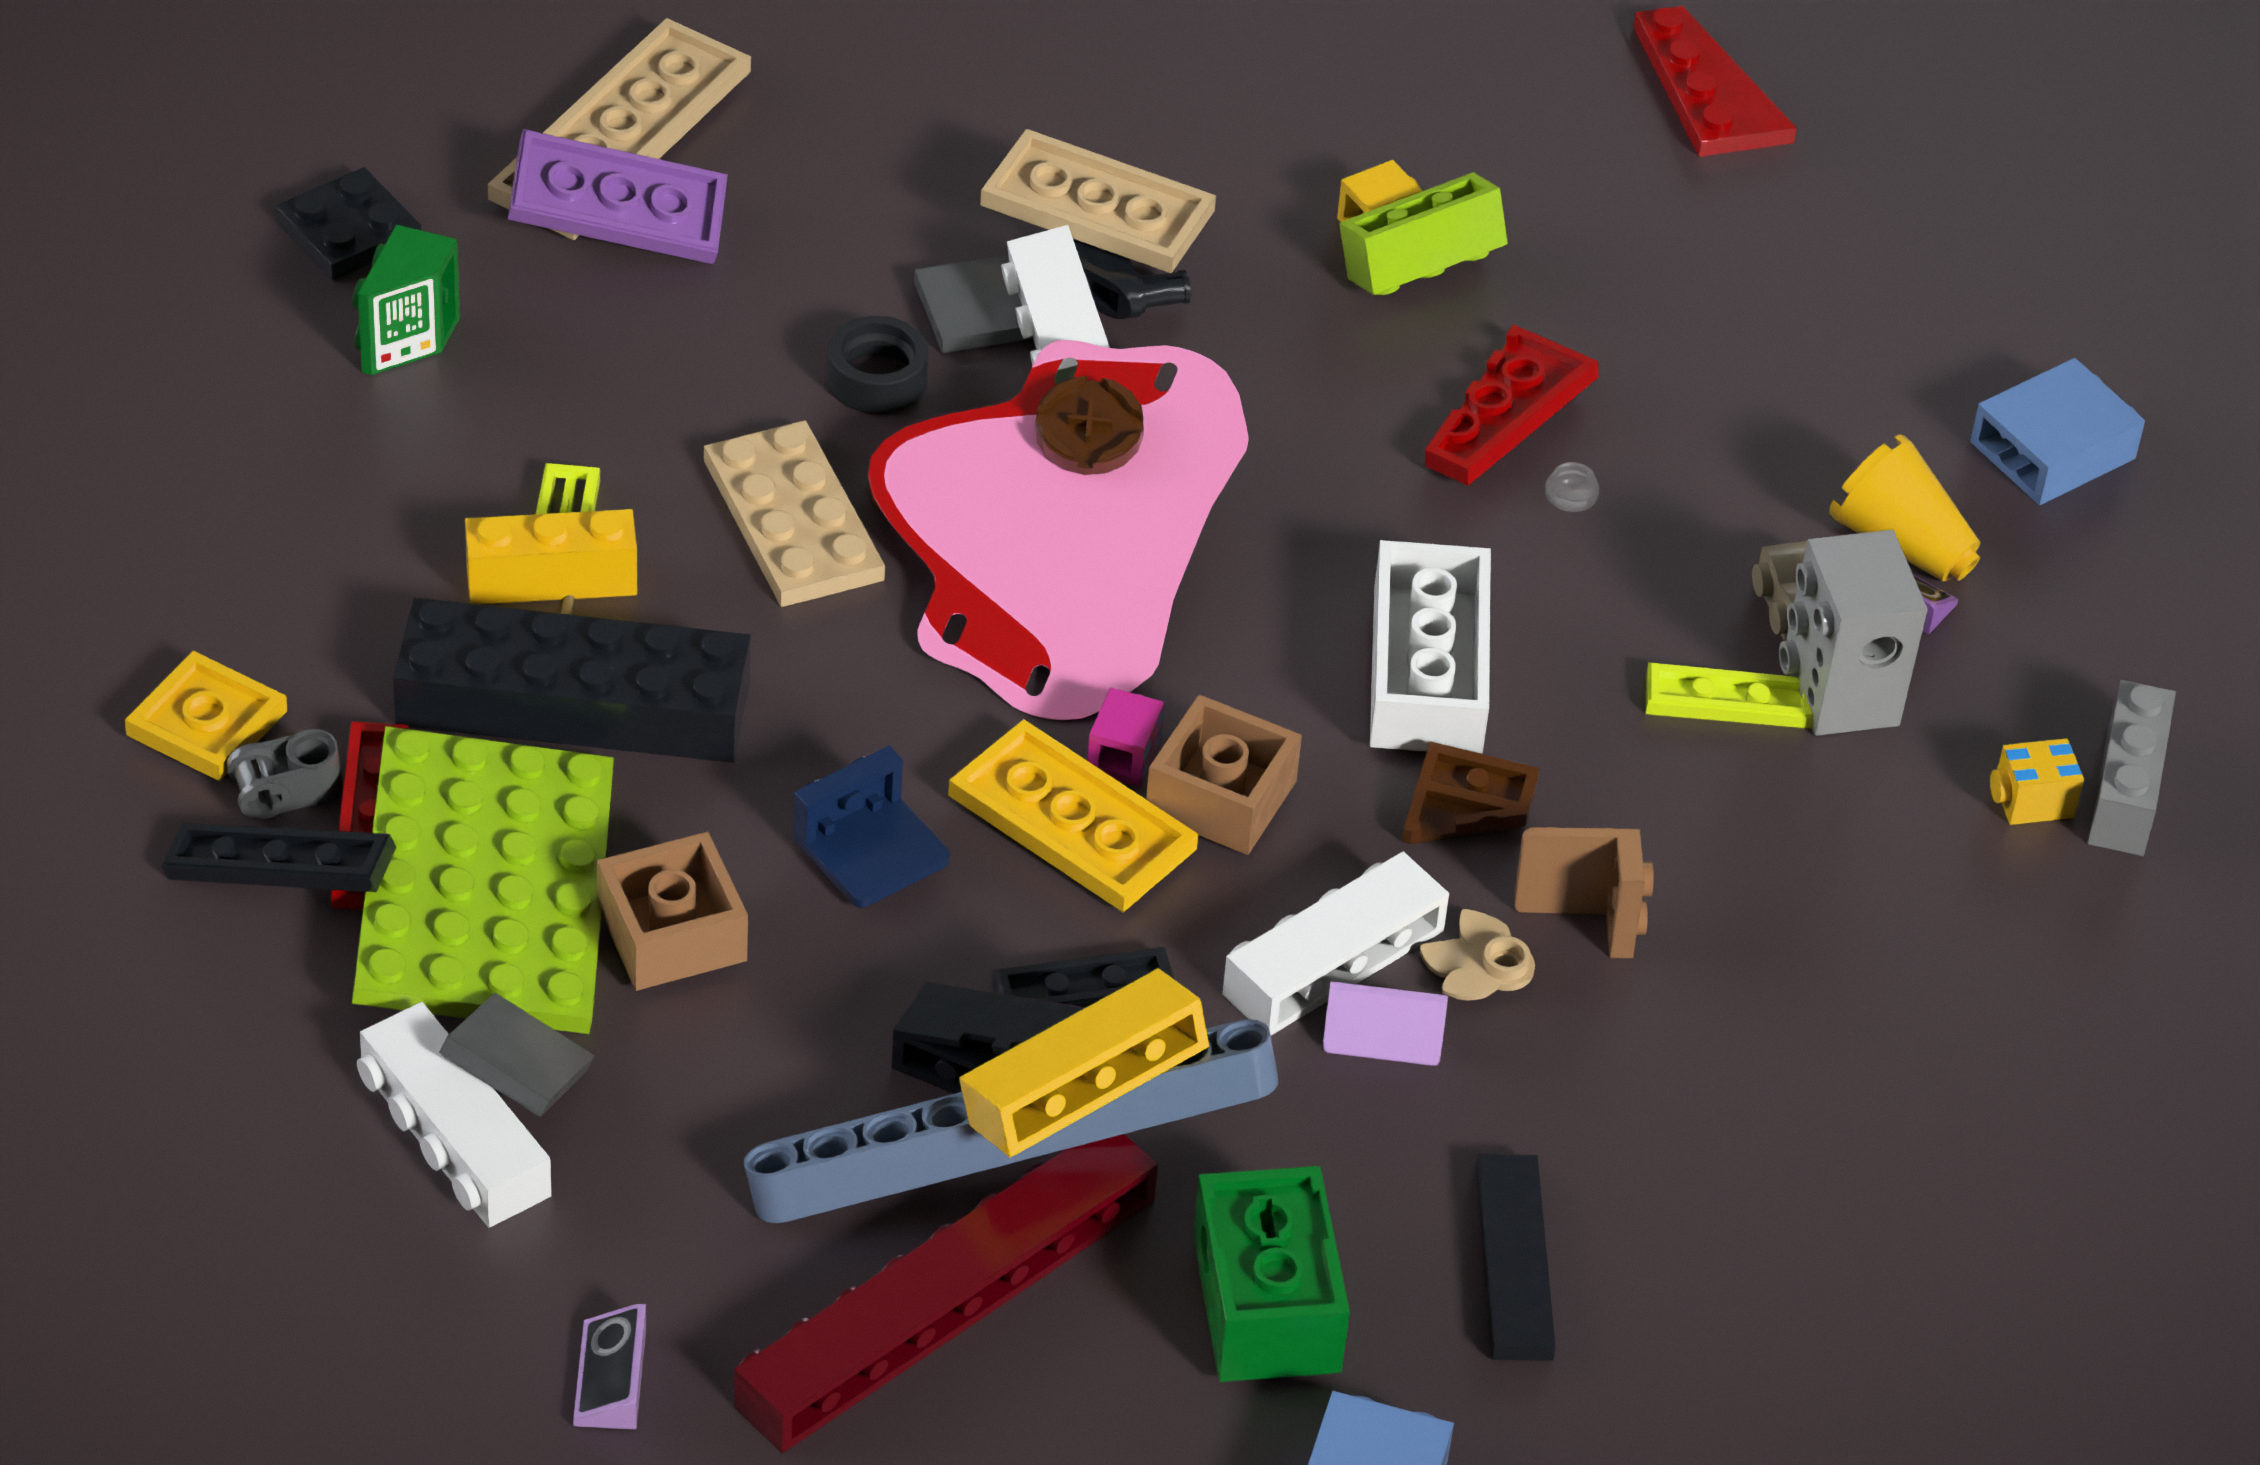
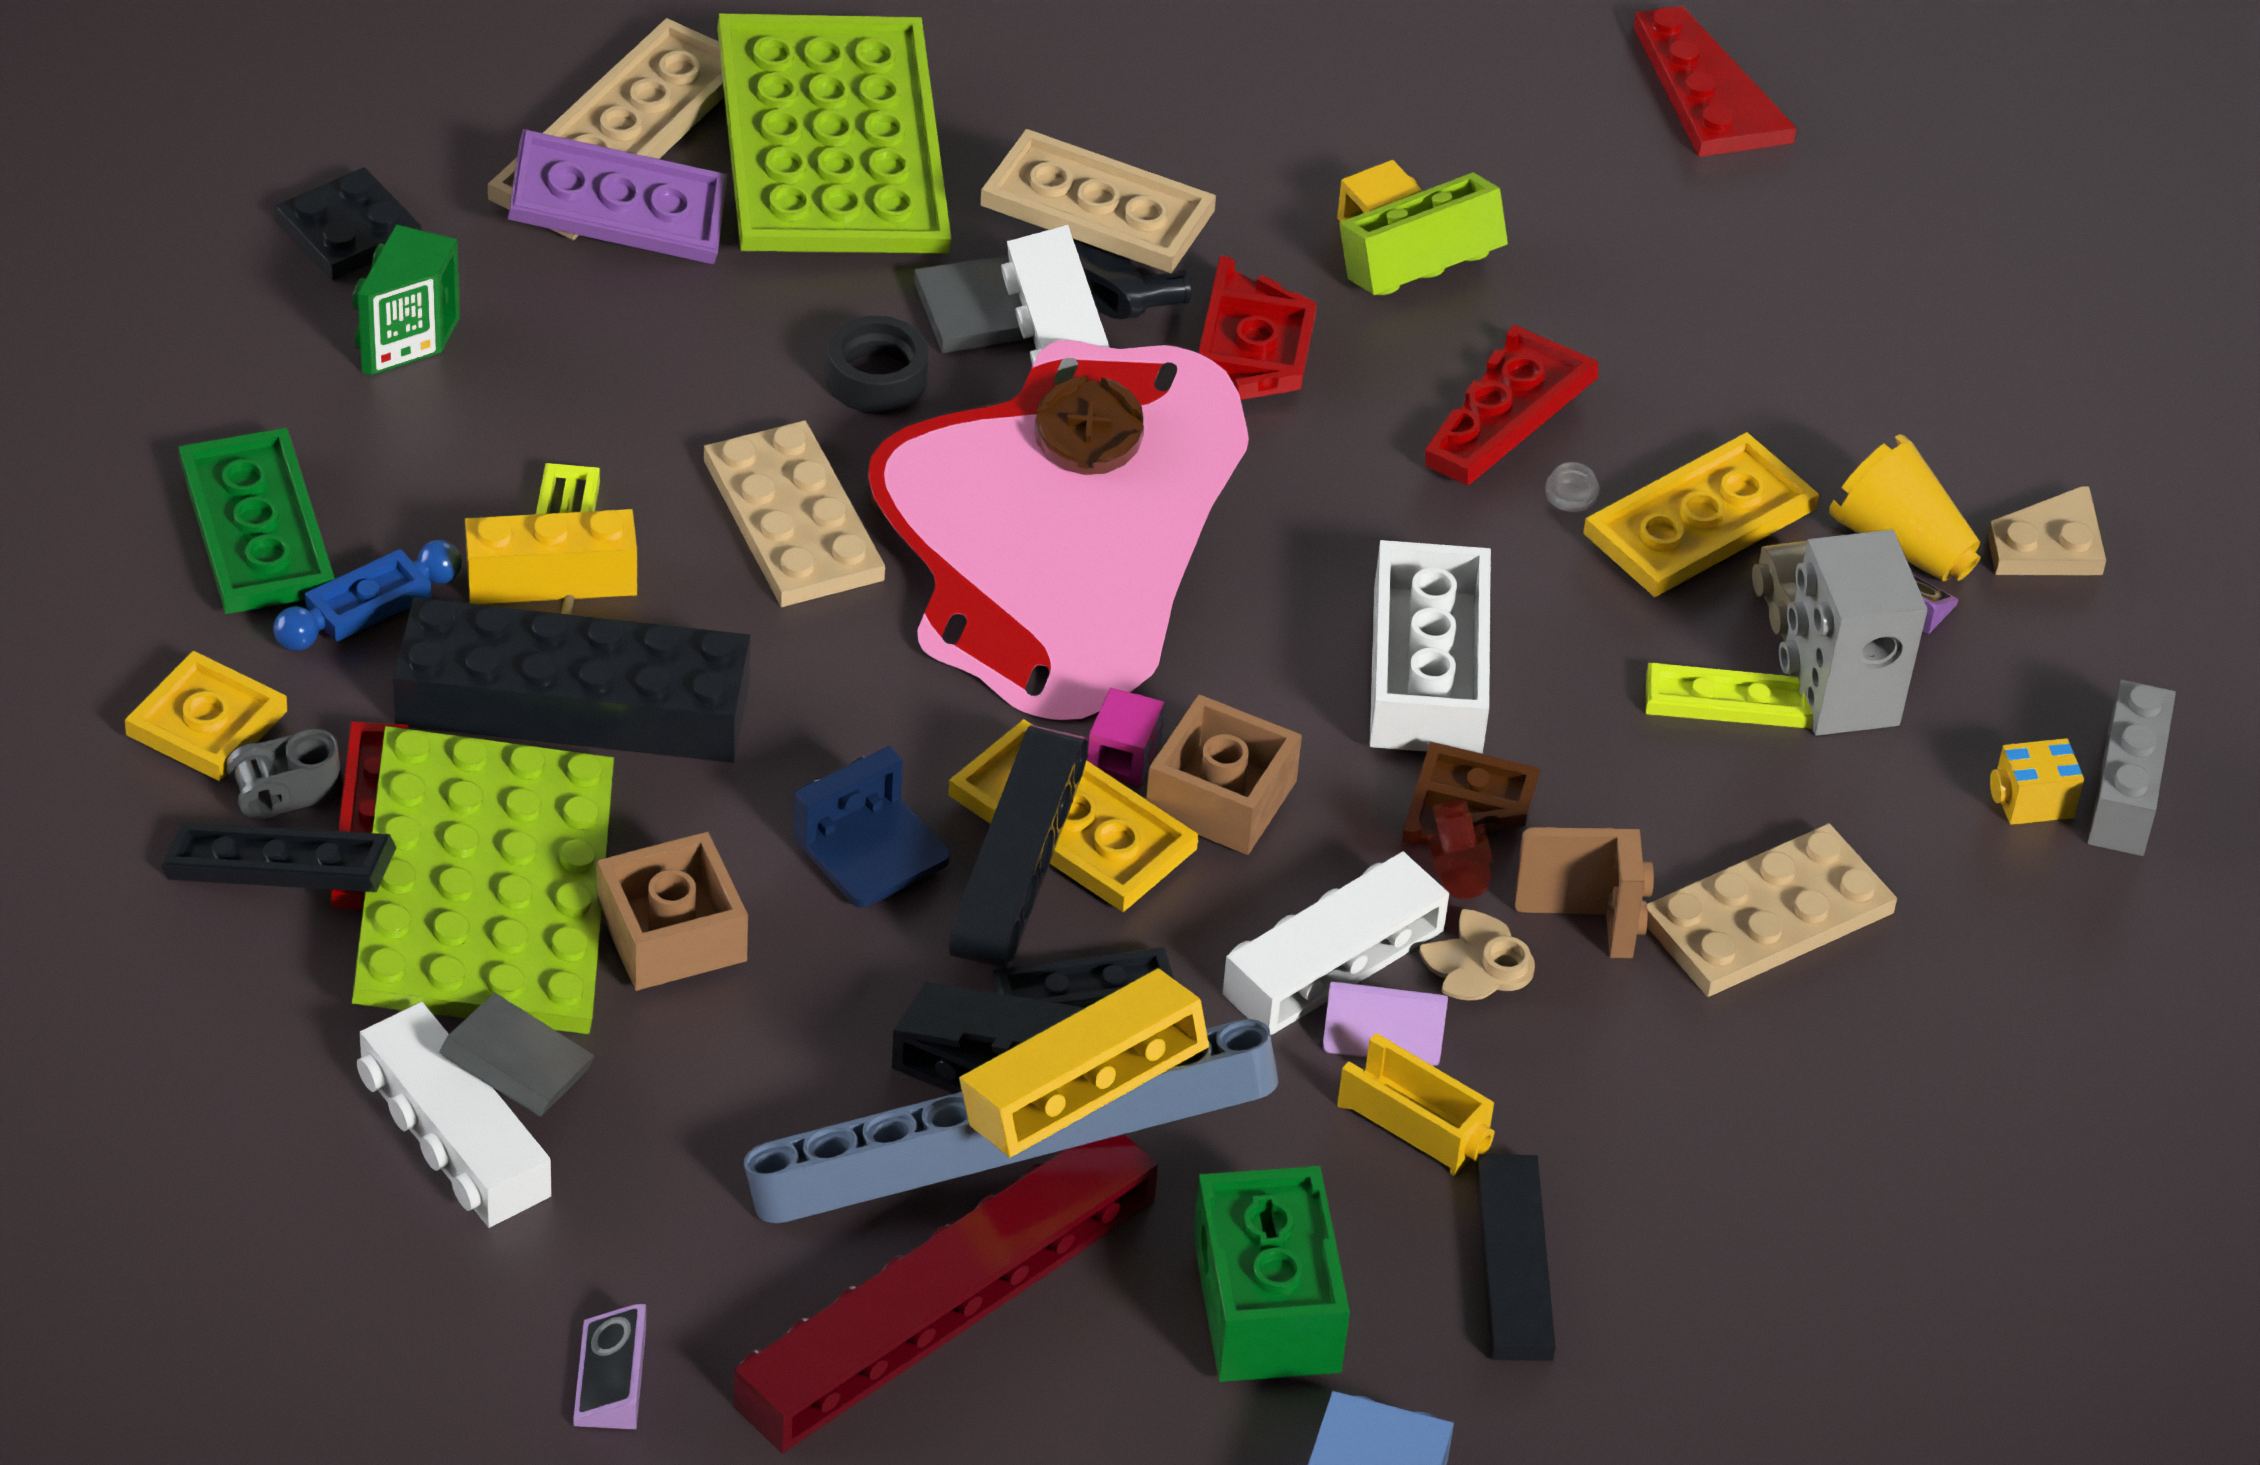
medium blue brick [1970,358,2145,506] -> none
none -> green plate [179,428,335,614]
none -> blue plate [273,540,462,651]
none -> lime plate [717,13,951,253]
none -> black beam [949,725,1088,969]
none -> red wing [1198,255,1317,400]
none -> yellow window [1337,1033,1495,1176]
none -> clear red hips [1427,799,1493,899]
none -> yellow plate [1583,432,1819,597]
none -> tan plate [1647,823,1897,997]
none -> tan wing [1987,486,2106,575]

